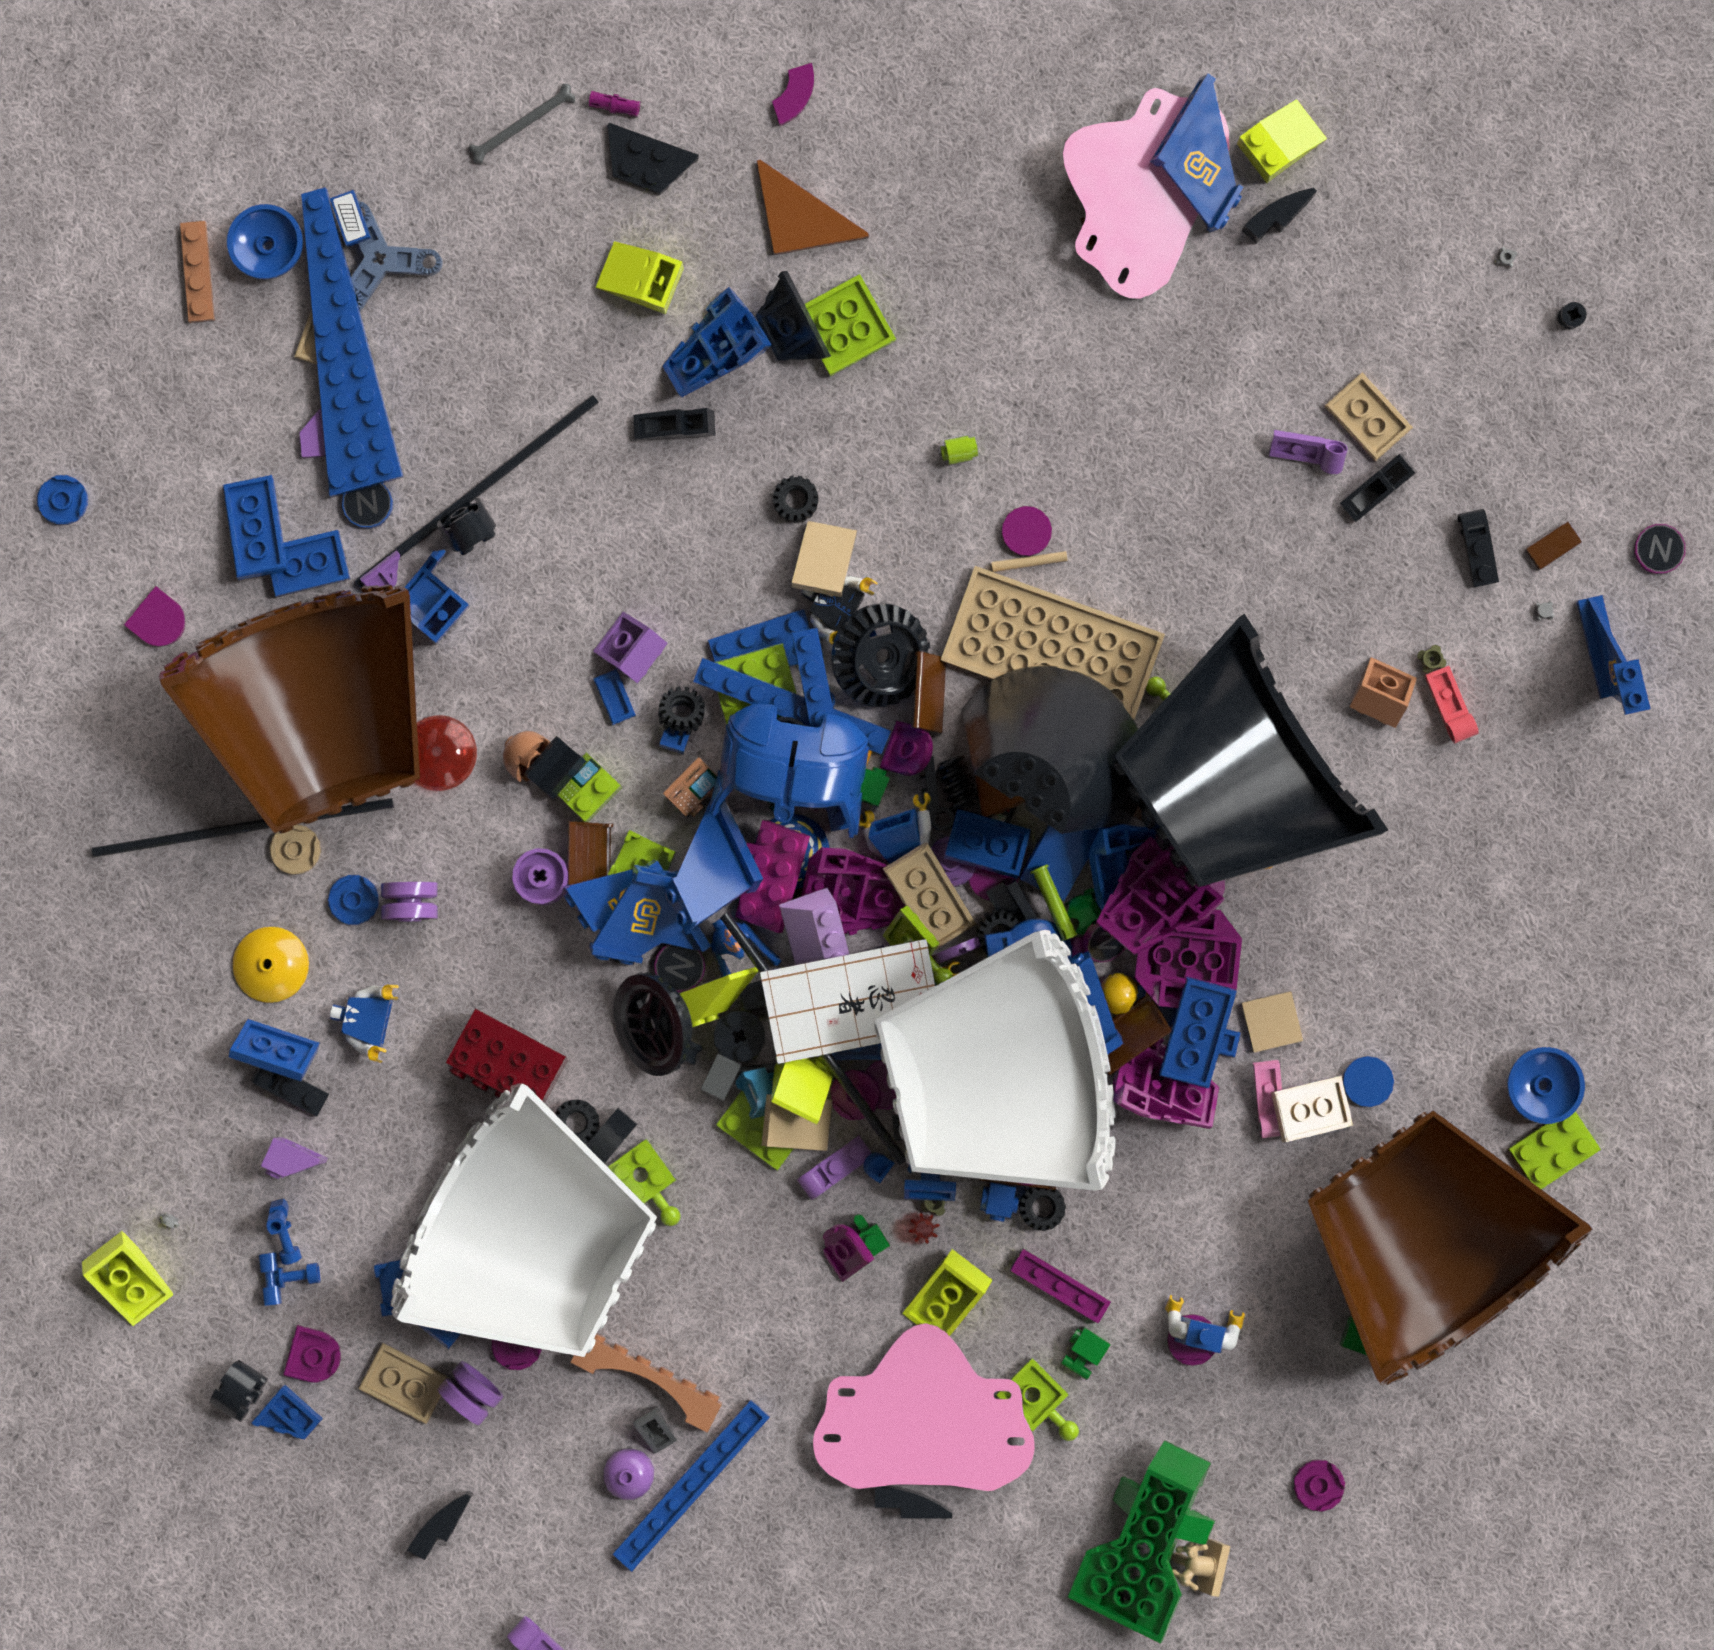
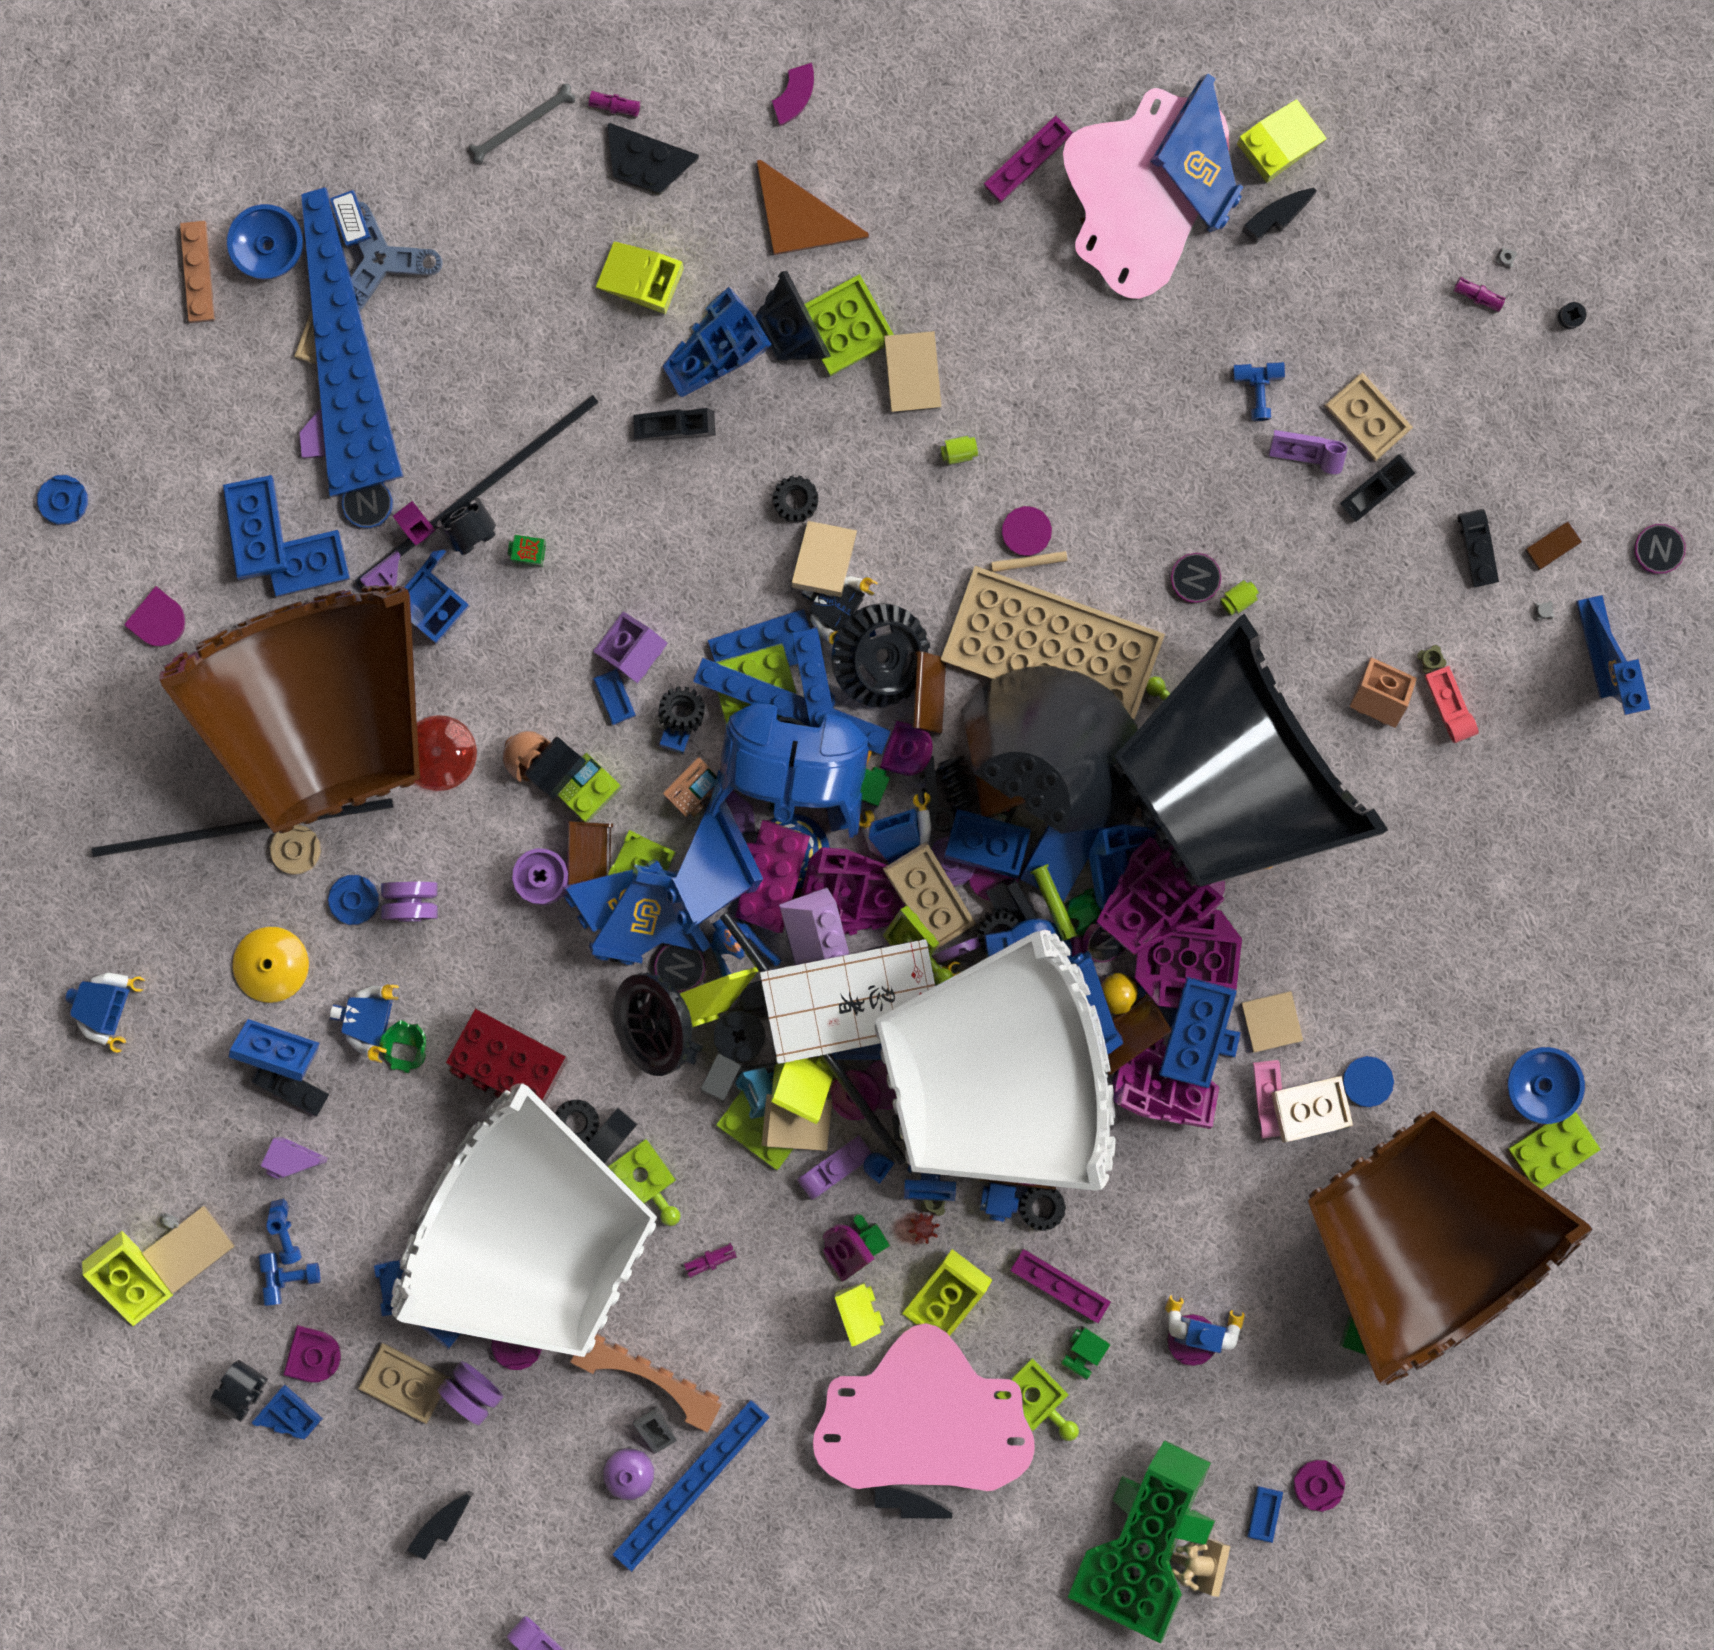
none -> blue torso [65,973,145,1053]
none -> tan tile [142,1206,235,1294]
none -> green helmet [380,1020,426,1074]
none -> magenta brick [393,501,436,546]
none -> green brick [508,535,547,567]
none -> magenta pin [684,1242,737,1278]
none -> medium lavender tile [726,791,756,833]
none -> neon yellow slope [835,1282,884,1347]
none -> tan tile [884,331,942,412]
none -> magenta plate [984,116,1073,203]
none -> black tile [1170,553,1222,604]
none -> lime brick [1220,580,1259,616]
none -> blue bar [1233,362,1285,421]
none -> blue tile [1247,1486,1283,1543]
none -> magenta pin [1453,276,1506,313]

